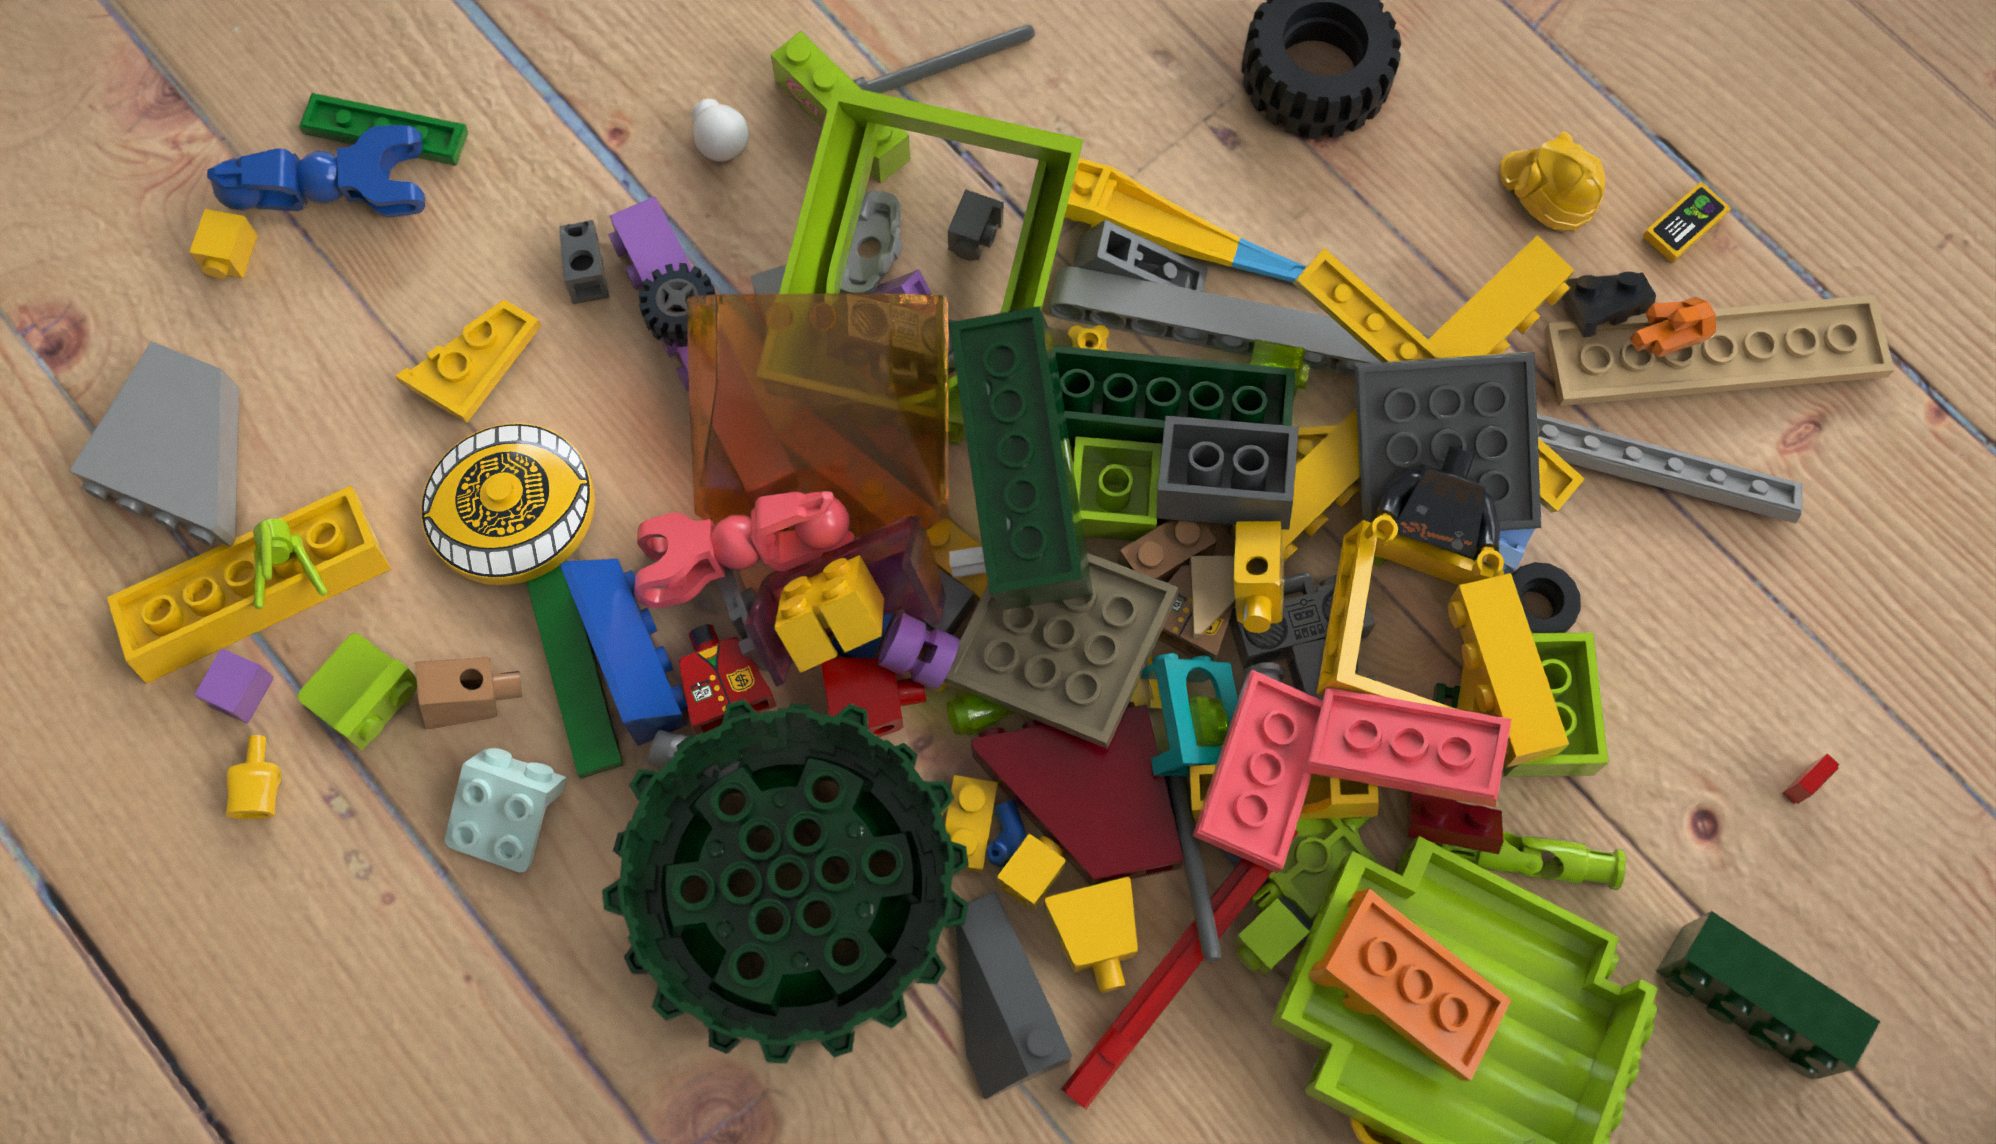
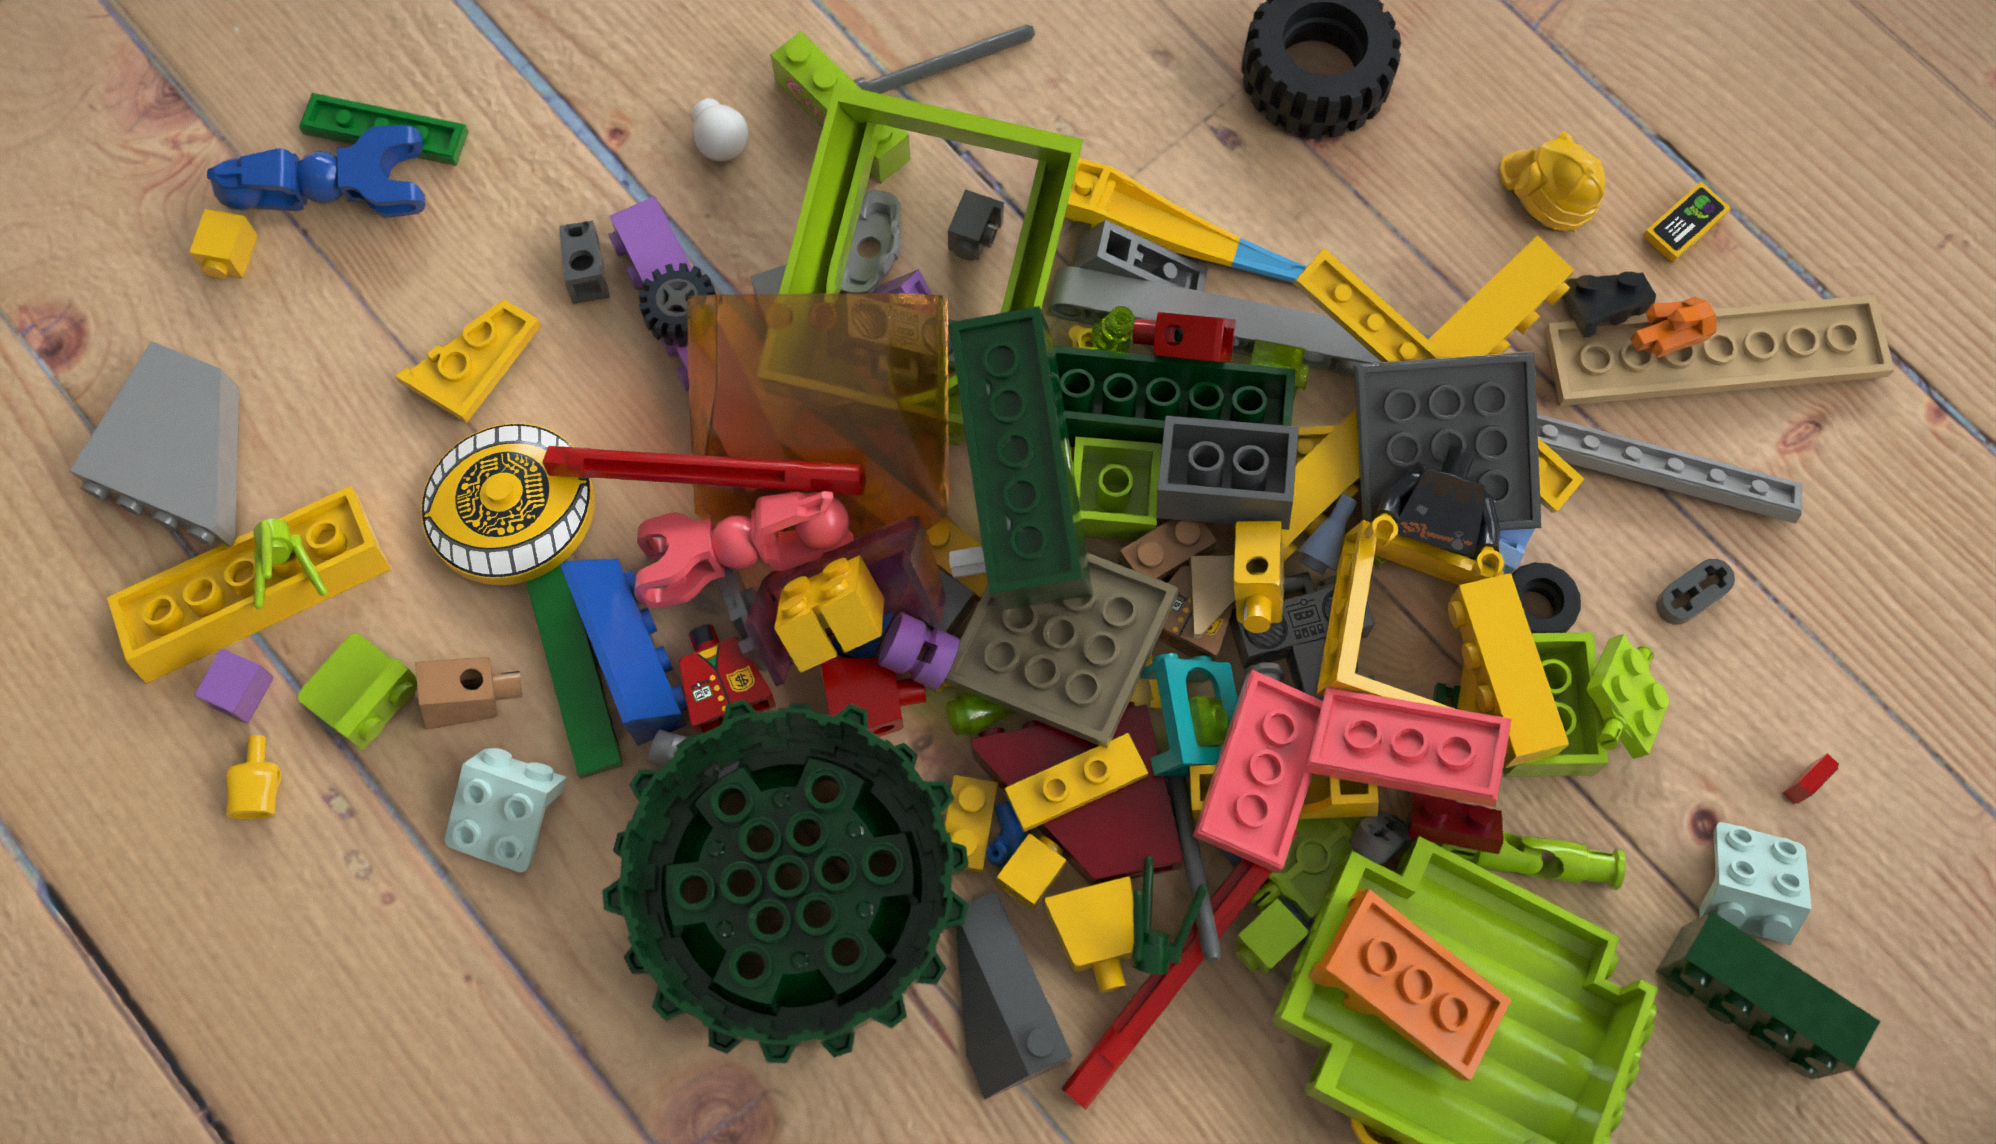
none -> red piece [542,446,866,495]
none -> yellow plate [1004,733,1148,832]
none -> clear neon green cone [1091,306,1135,352]
none -> dark green plant [1131,856,1208,974]
none -> red torso [1133,312,1236,362]
none -> sand blue cone [1297,494,1357,575]
none -> dark grey beam [1349,812,1411,864]
none -> lime plate [1586,634,1670,759]
none -> dark grey beam [1656,559,1735,625]
none -> light aqua bracket [1699,822,1812,945]

